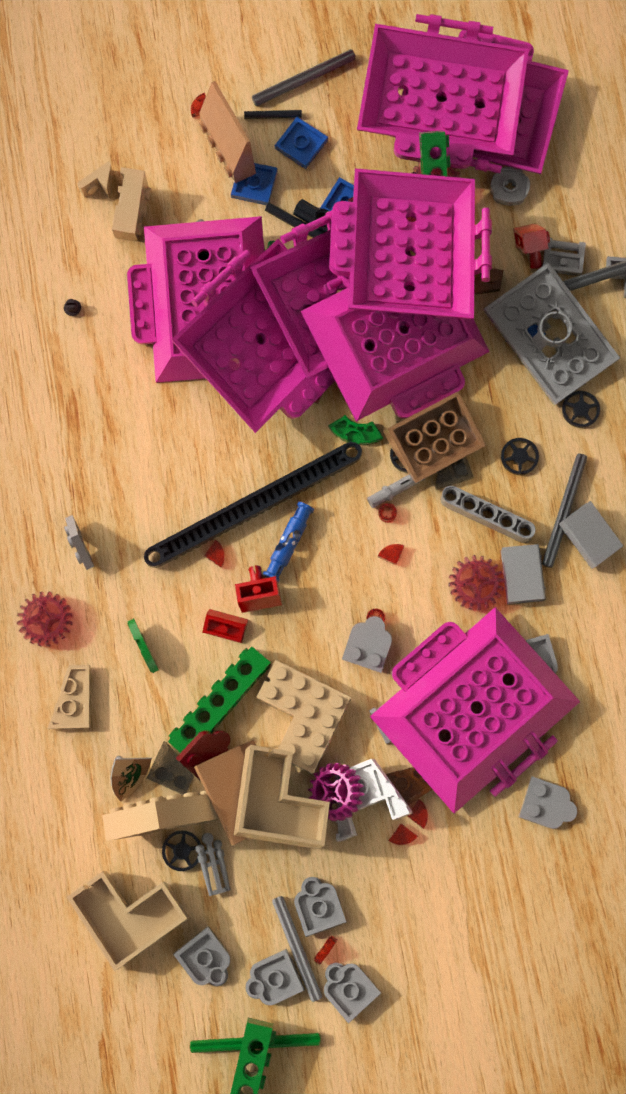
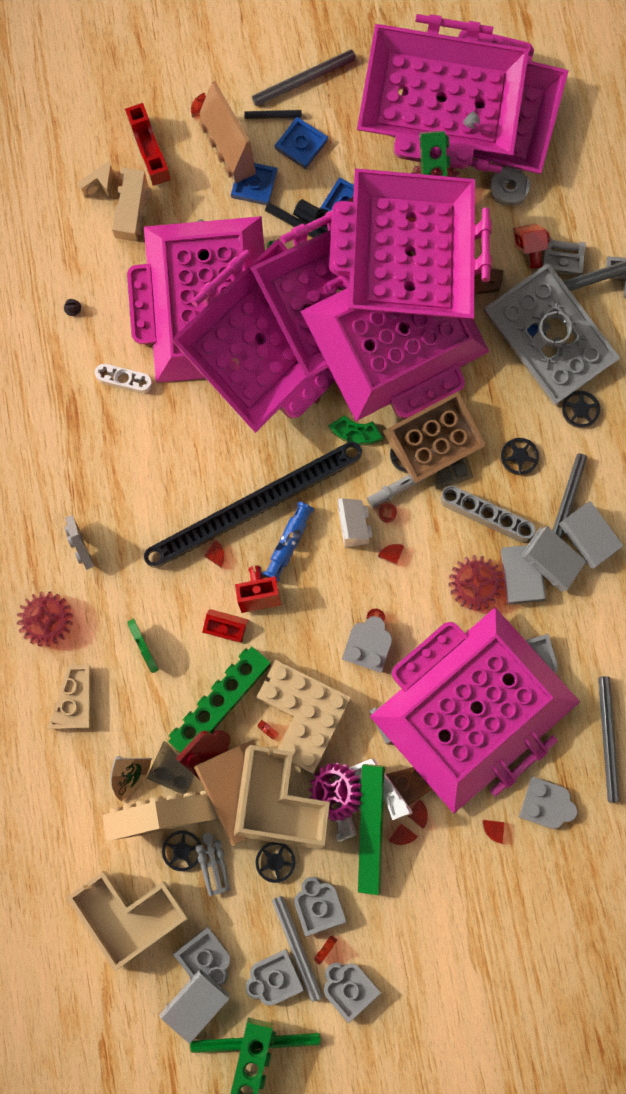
none -> white beam [95,364,152,393]
none -> red arch [125,103,171,186]
none -> light grey piece [159,969,229,1044]
none -> black wheel [255,842,296,883]
none -> clear red tile [257,720,279,740]
none -> white slope [338,498,372,548]
none -> green tile [358,764,385,895]
none -> light grey hinge [463,111,480,129]
none -> clear red tile [482,820,504,844]
none -> light grey piece [521,526,586,592]
none -> dark grey axle [598,676,620,803]

